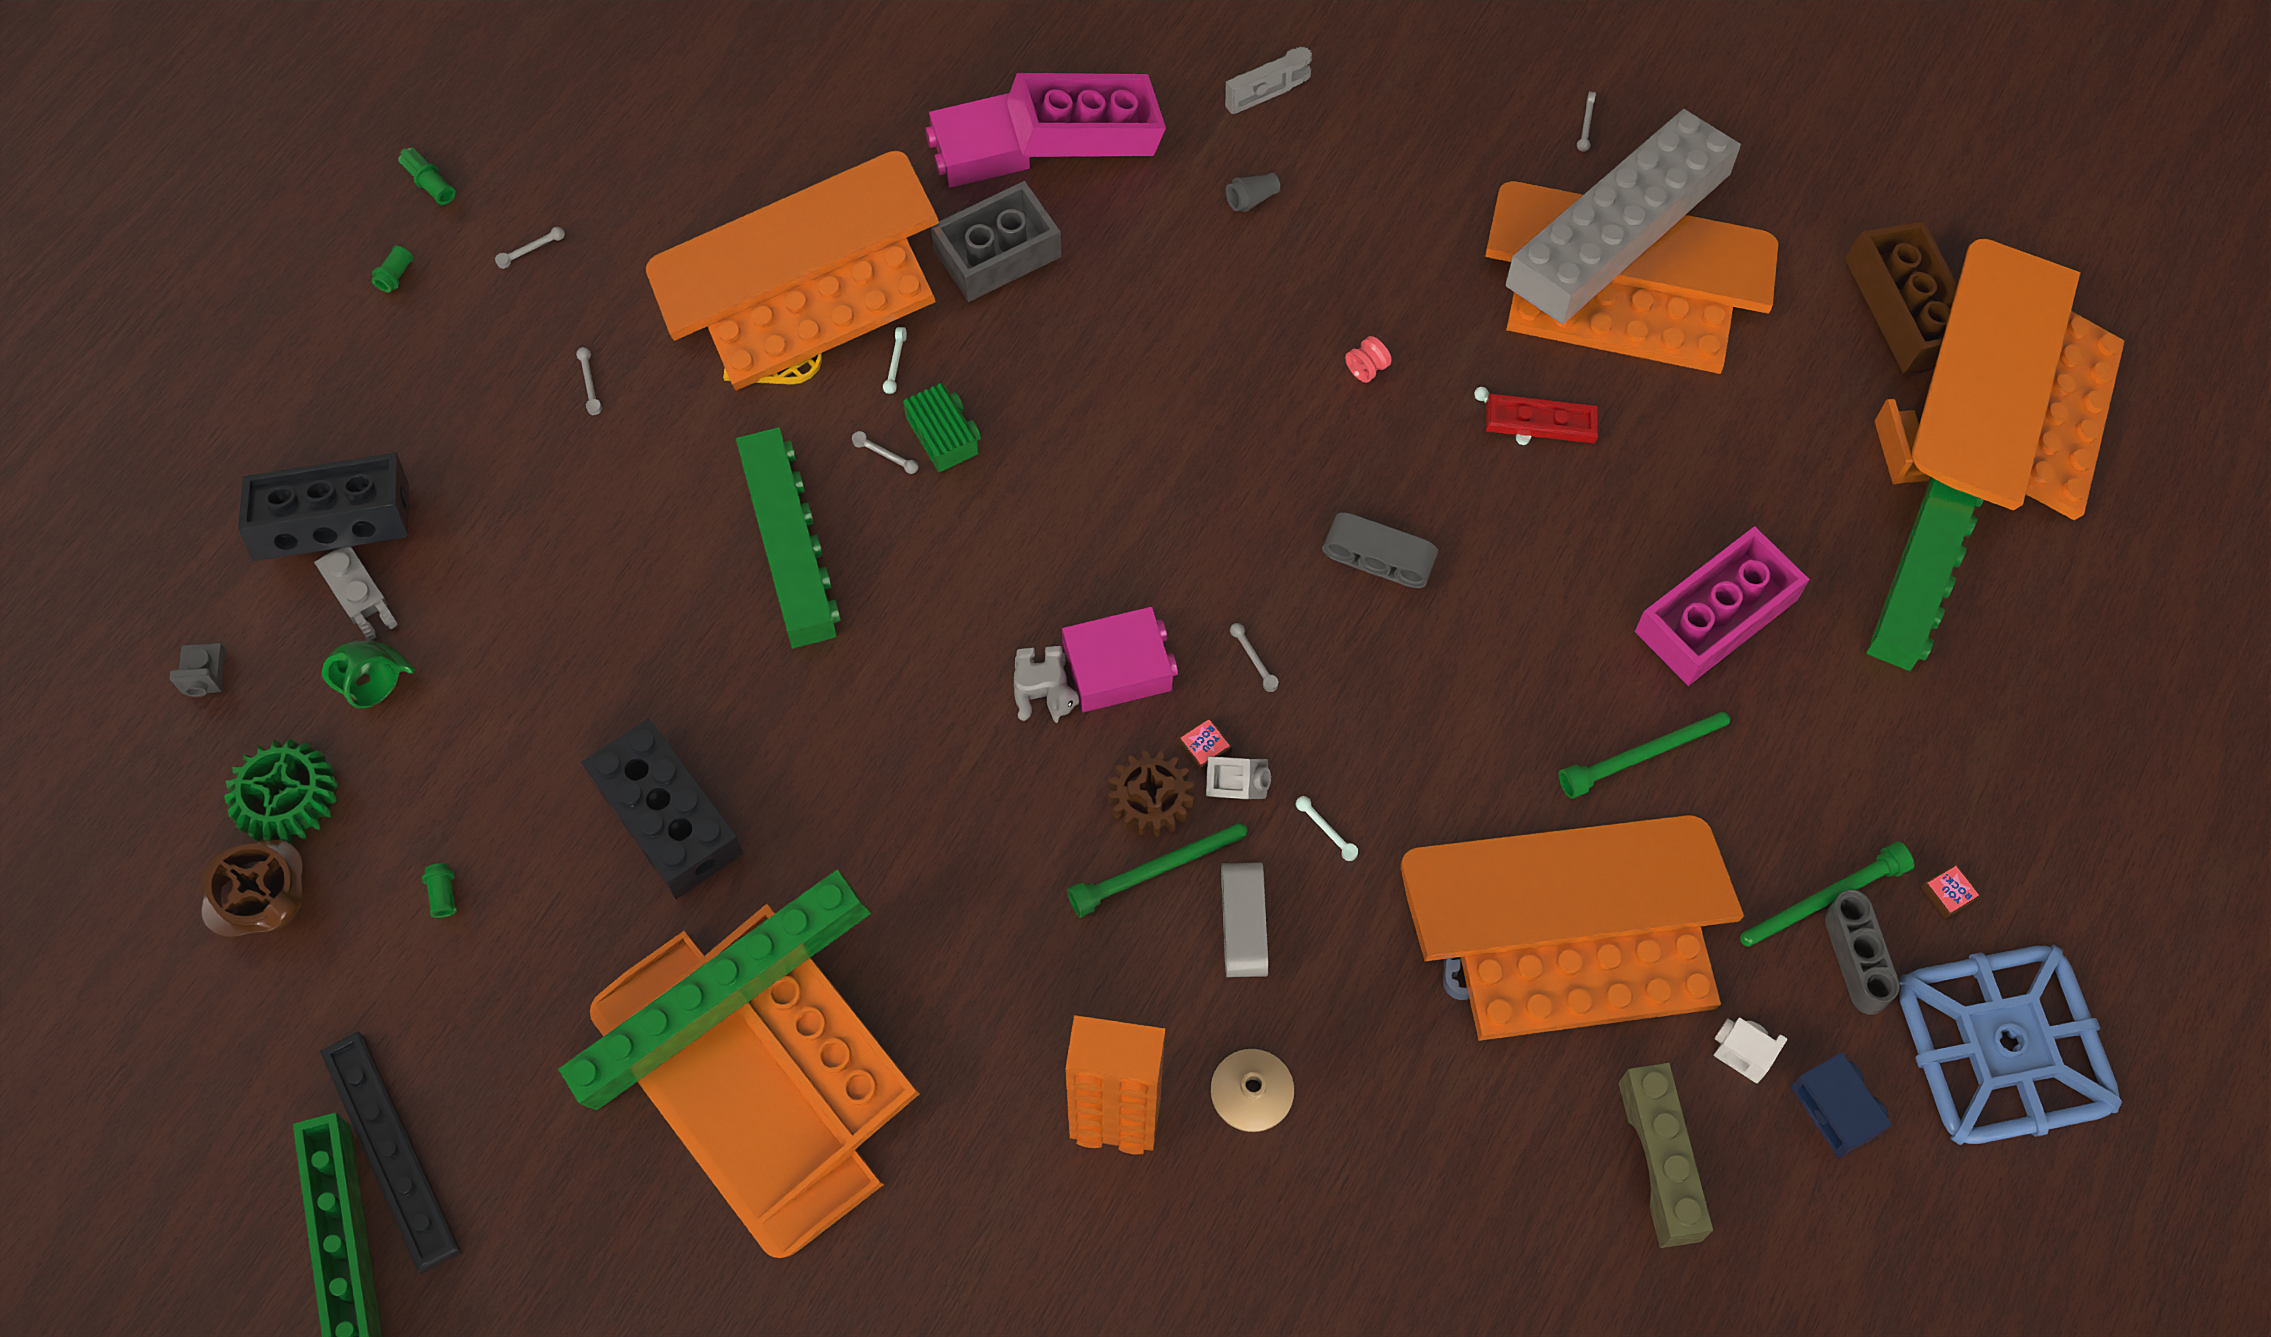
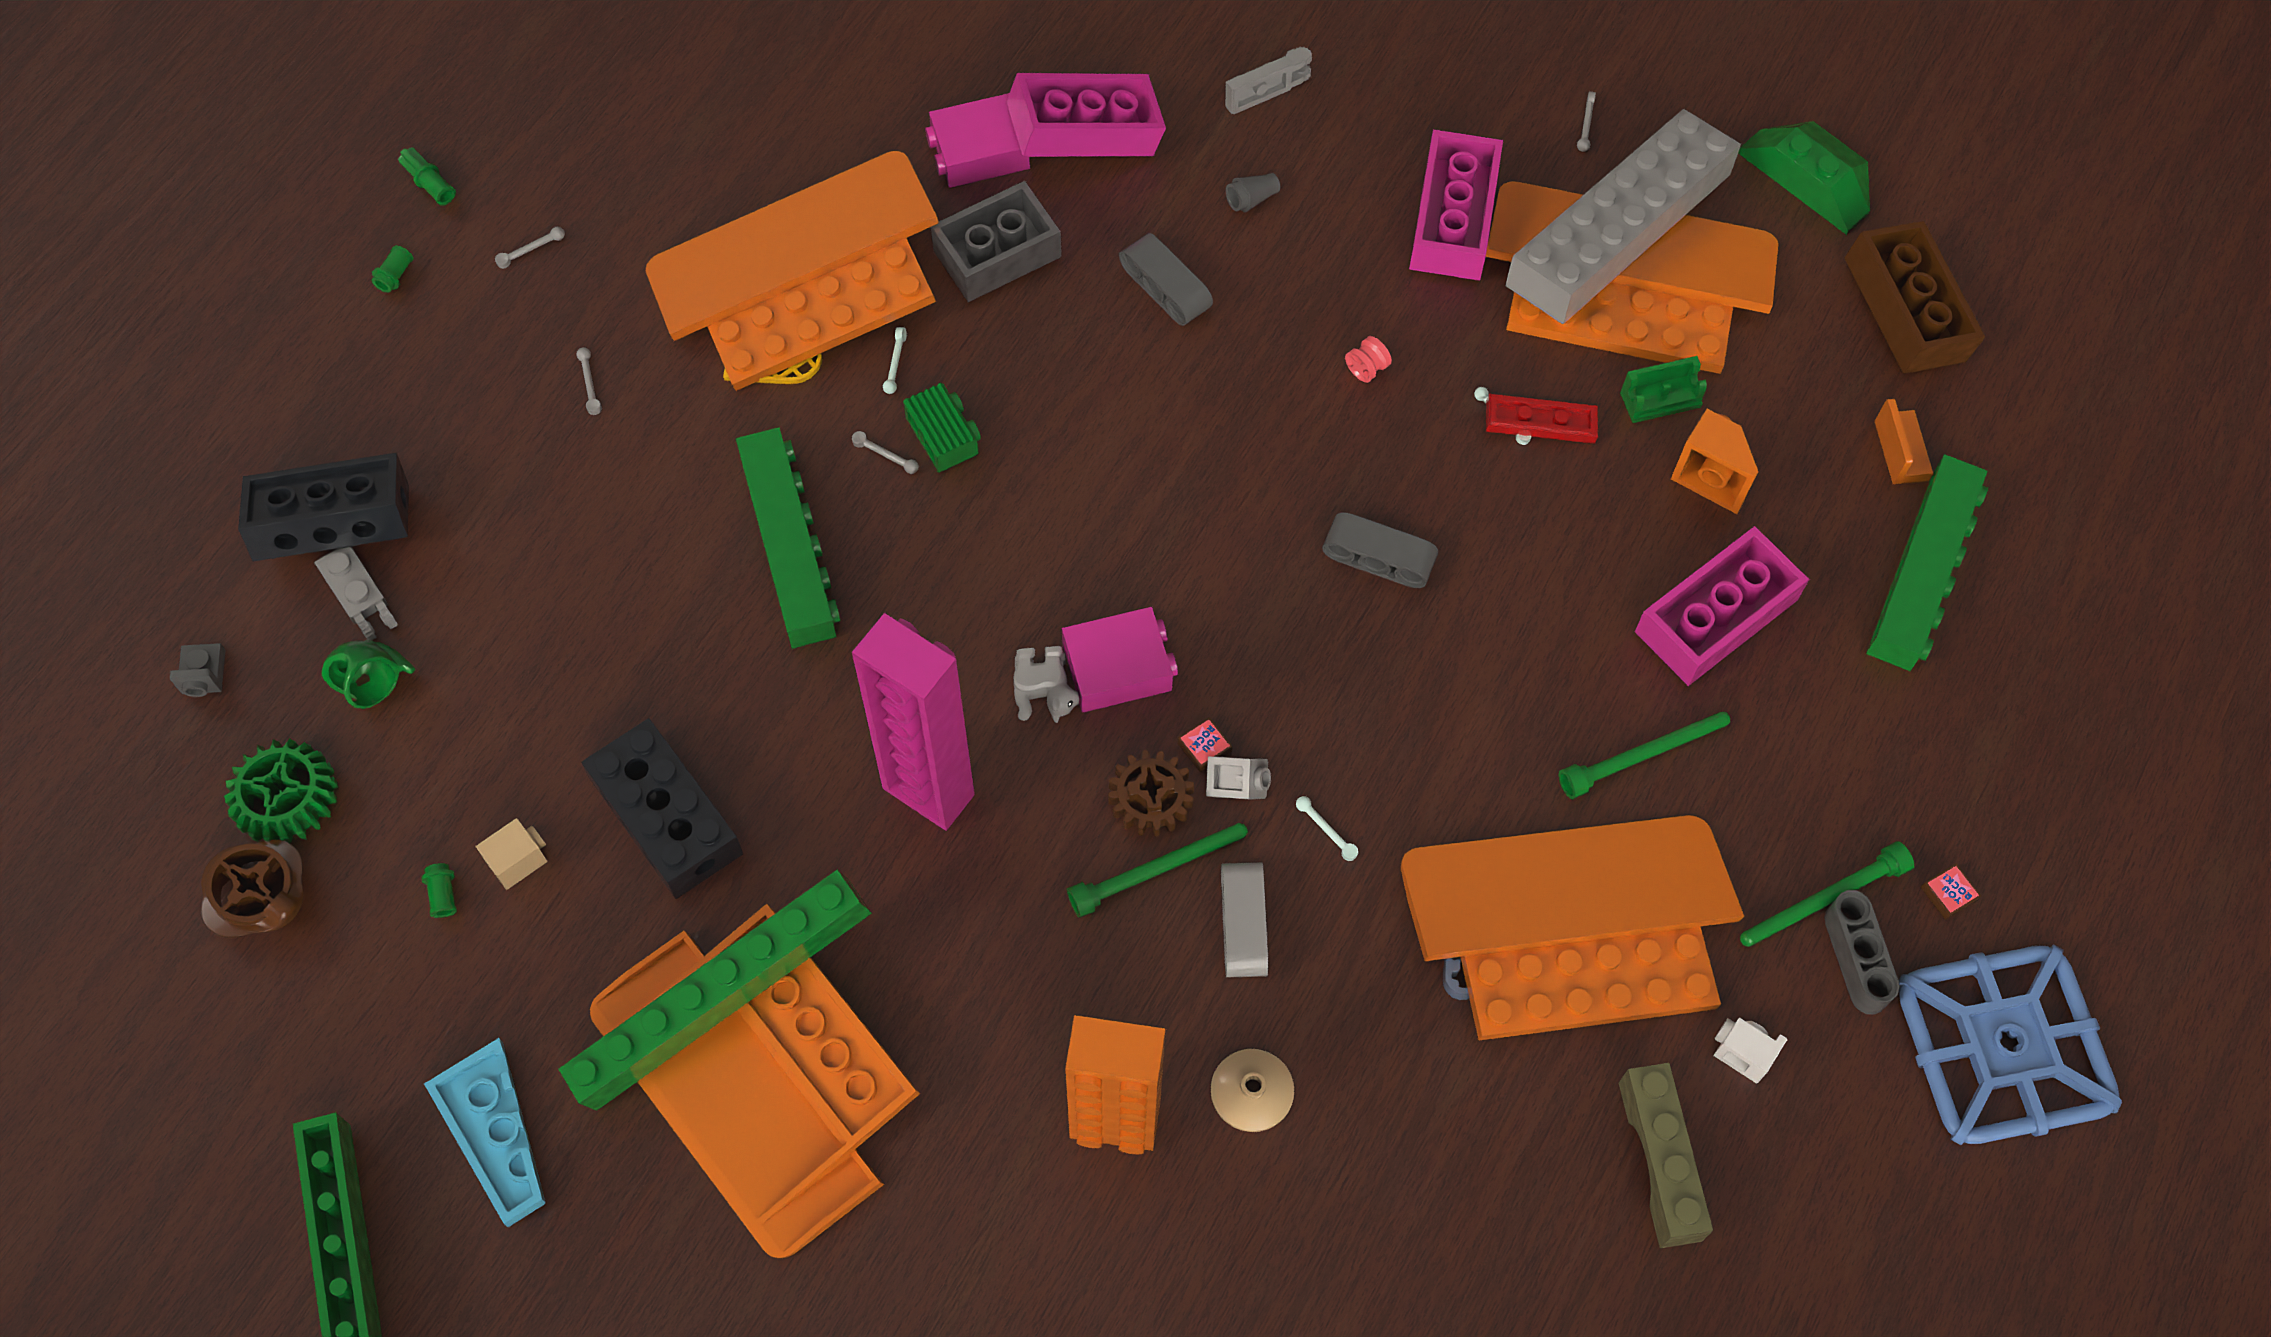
black tile [320,1031,462,1274] -> none
light grey hinge [1230,623,1279,692] -> none
dark blue brick [1790,1052,1892,1159] -> none
orange slope [1912,239,2124,520] -> none
none -> medium azure wing [424,1038,546,1227]
none -> tan brick [475,818,547,890]
none -> dark pink brick [852,613,975,831]
none -> dark grey beam [1119,233,1213,326]
none -> dark pink brick [1409,129,1503,281]
none -> green hinge [1620,356,1707,423]
none -> orange slope [1671,408,1759,514]
none -> green wedge [1738,121,1870,235]

